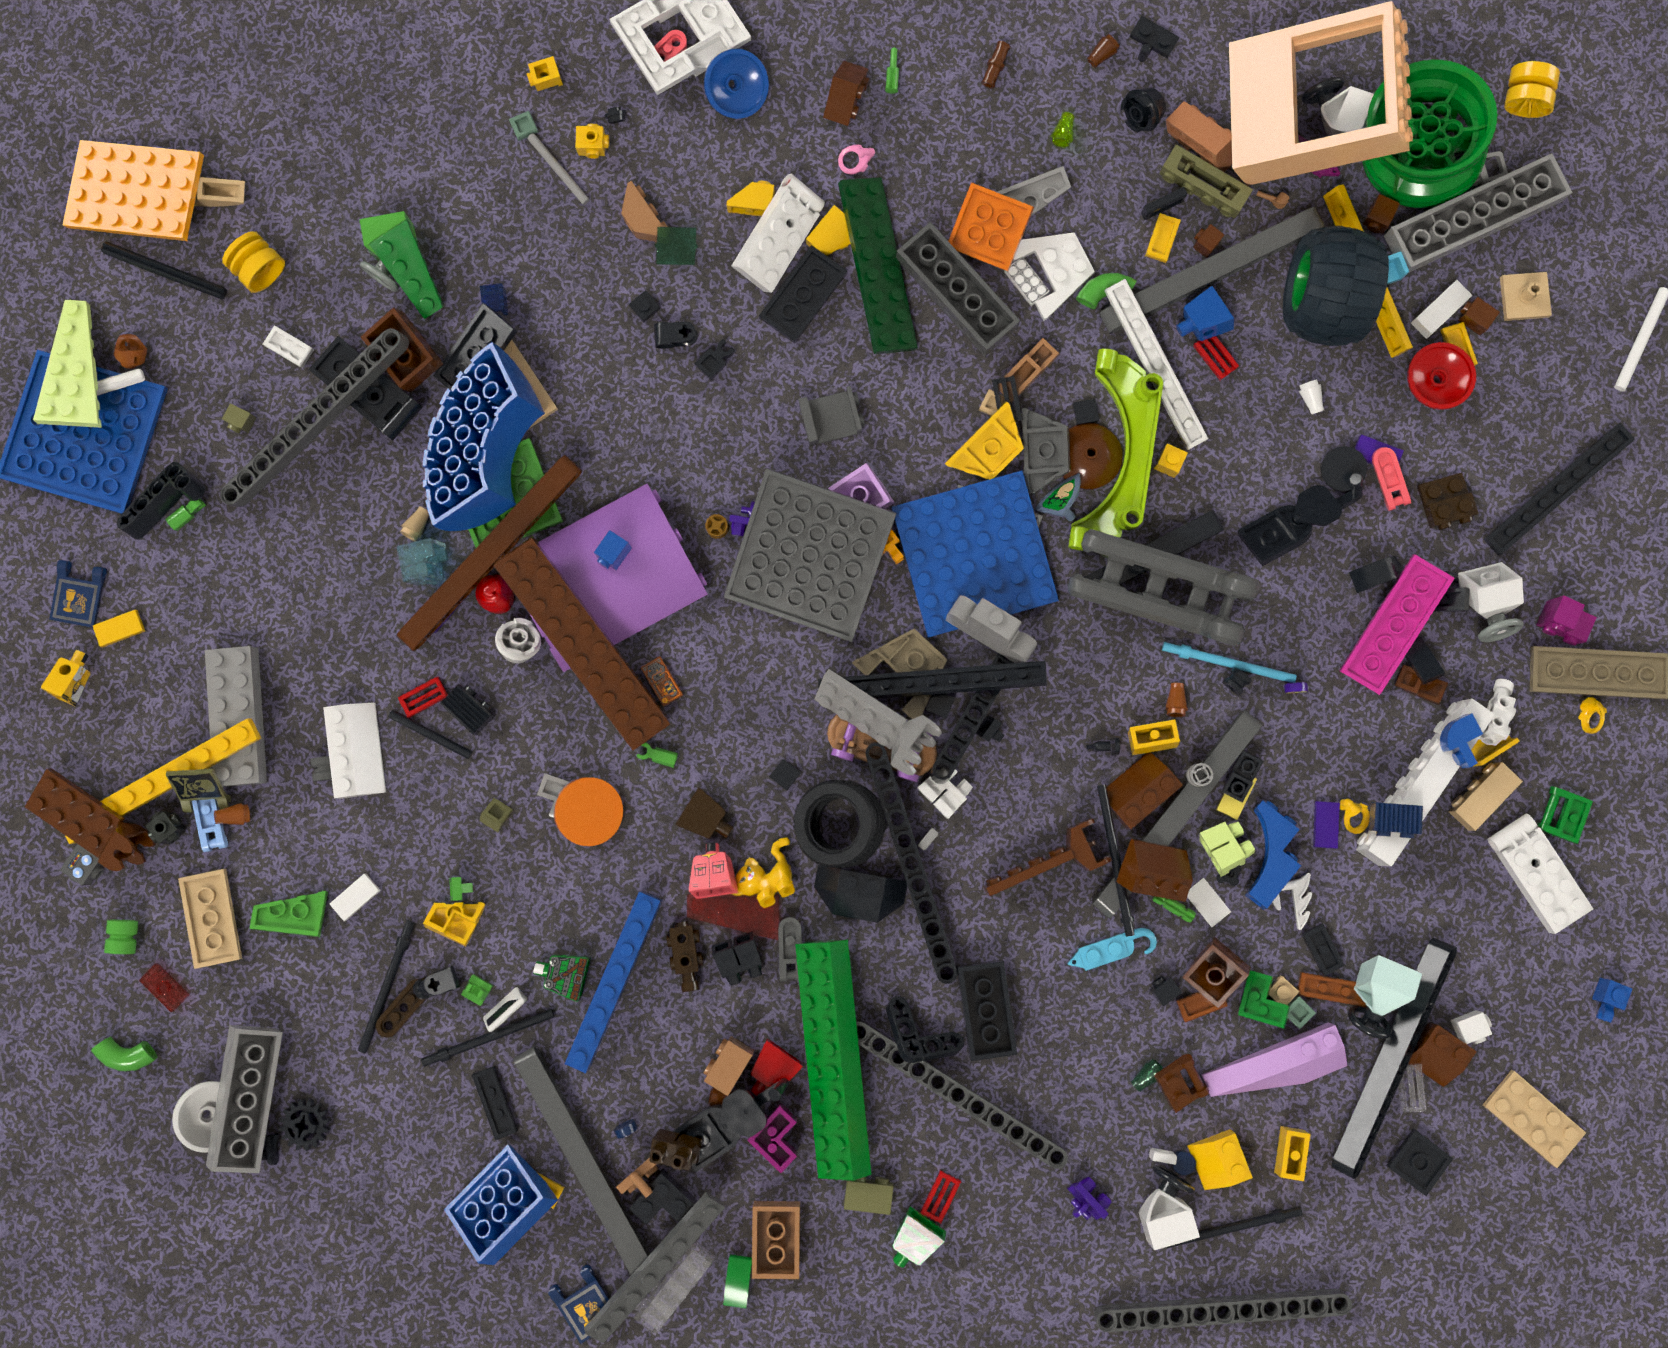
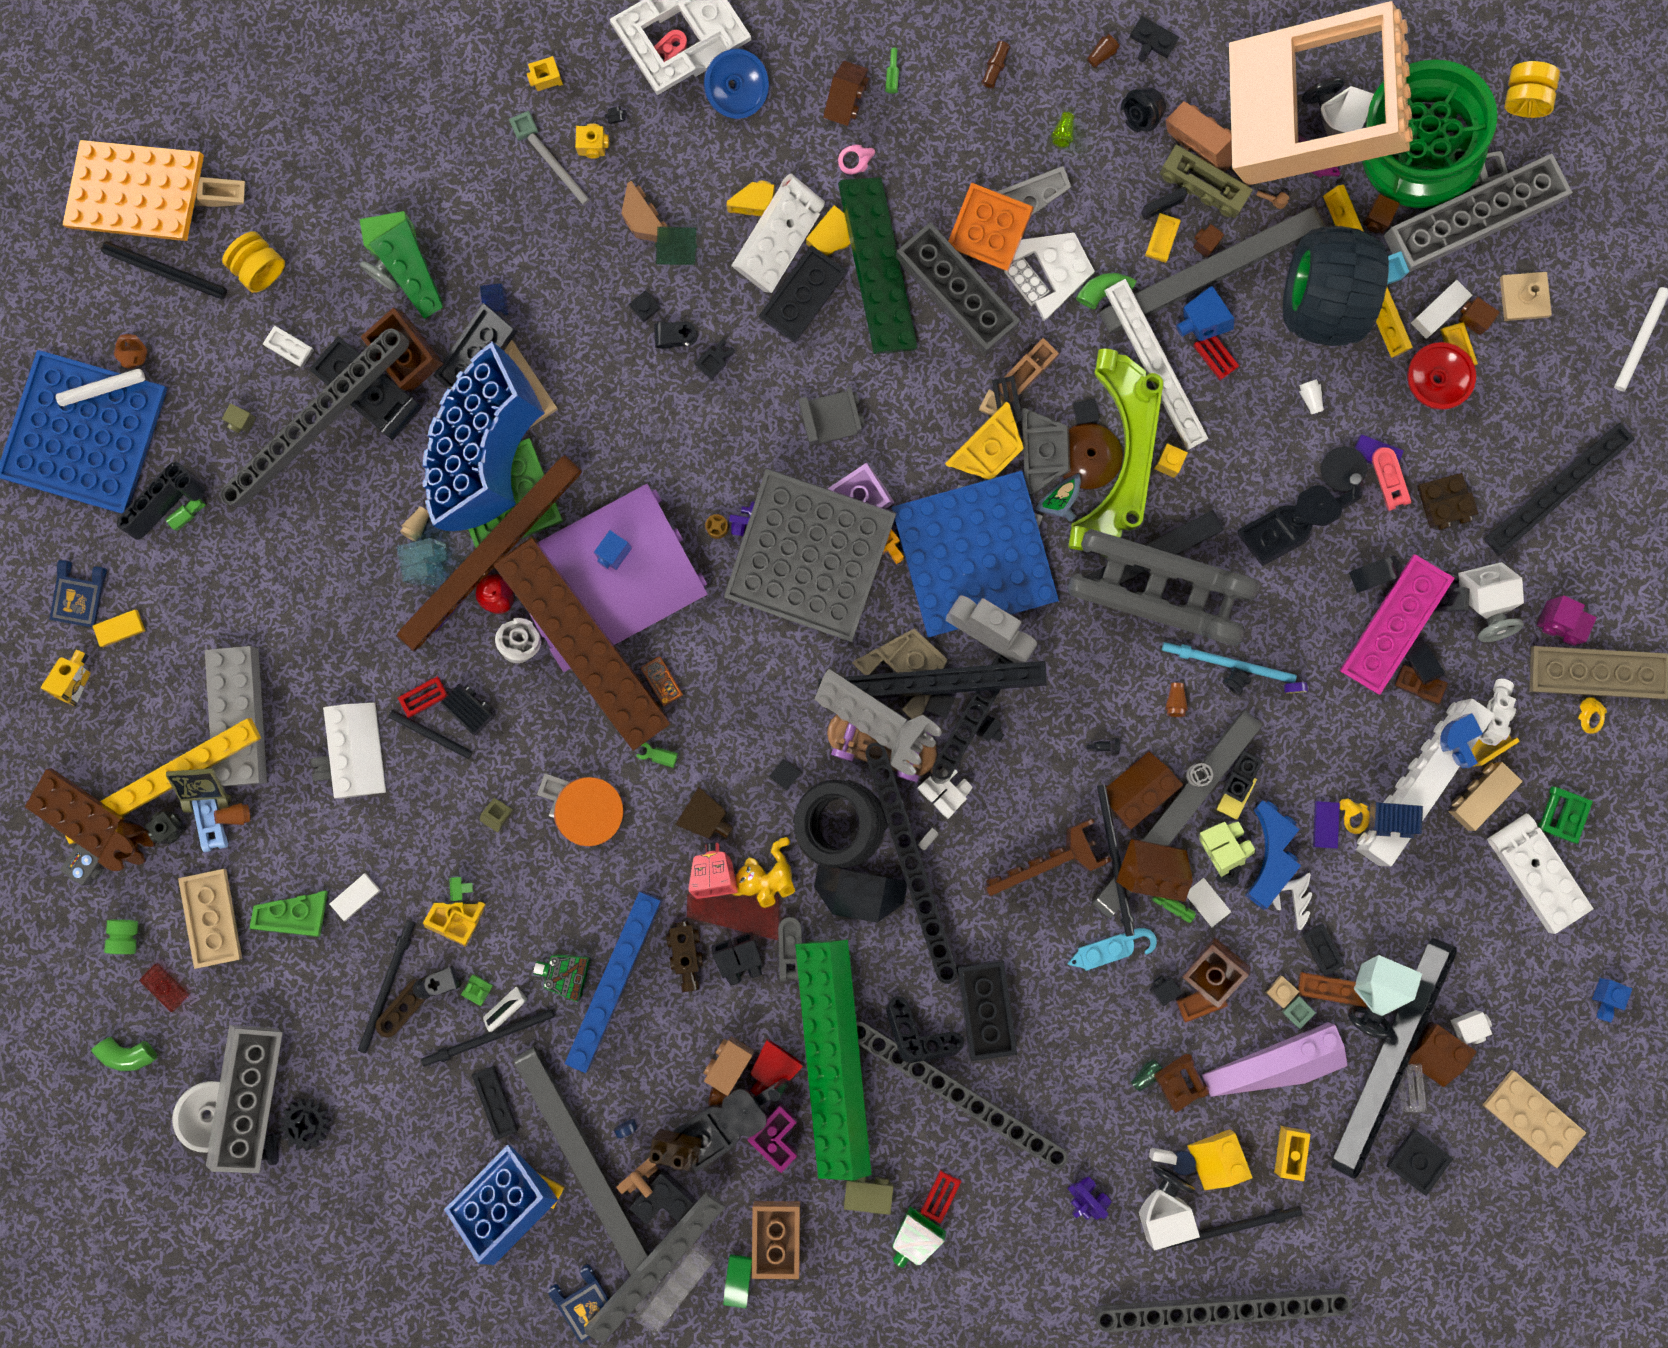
yellowish green wing [33,300,102,428] -> none
yellow brick [1128,719,1180,755] -> none
green plate [1238,970,1290,1028] -> none

